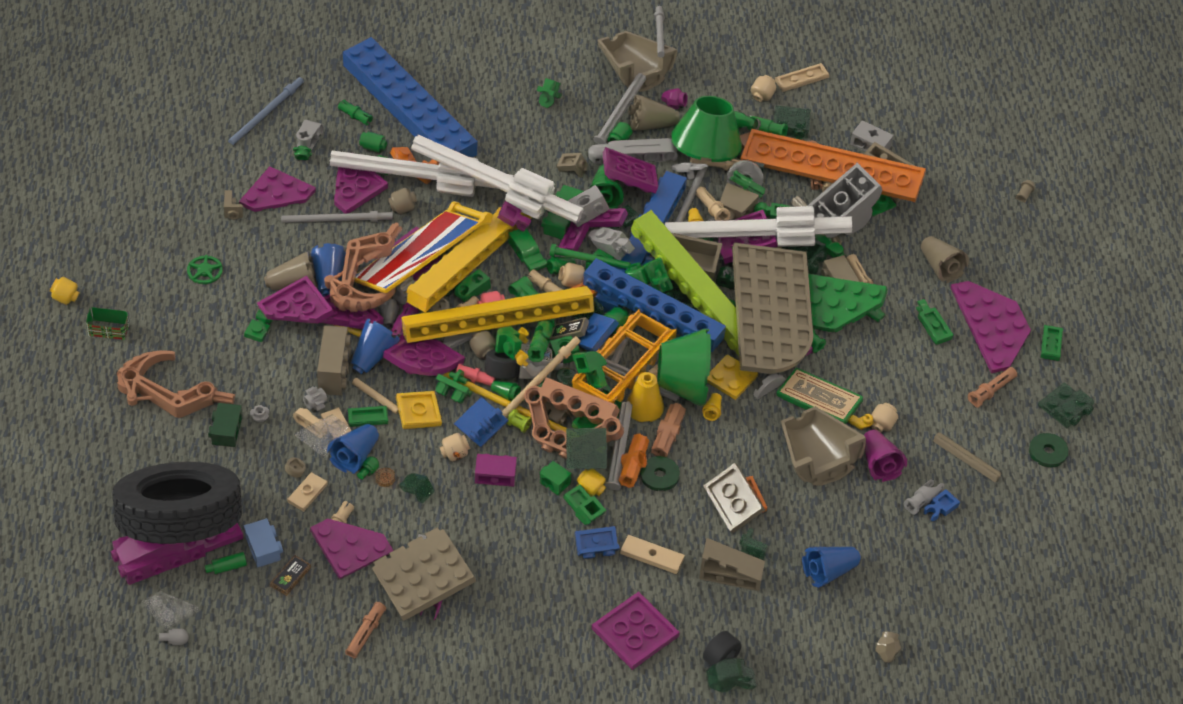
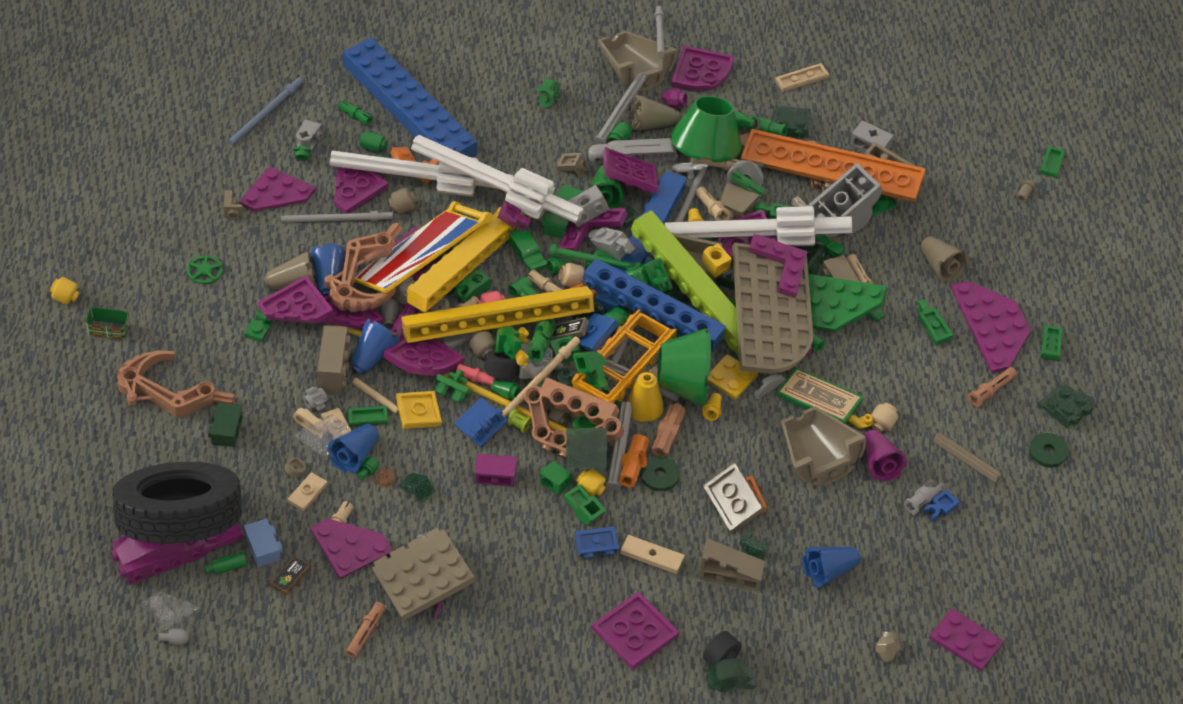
light grey plate [250,405,269,422] -> none
tan head [440,433,470,462] -> none
tan head [750,75,777,102] -> none
none -> magenta plate [671,45,734,91]
none -> yellow brick [702,243,732,278]
none -> magenta plate [749,234,807,298]
none -> magenta plate [929,608,1004,671]
none -> green tile [1040,146,1065,178]

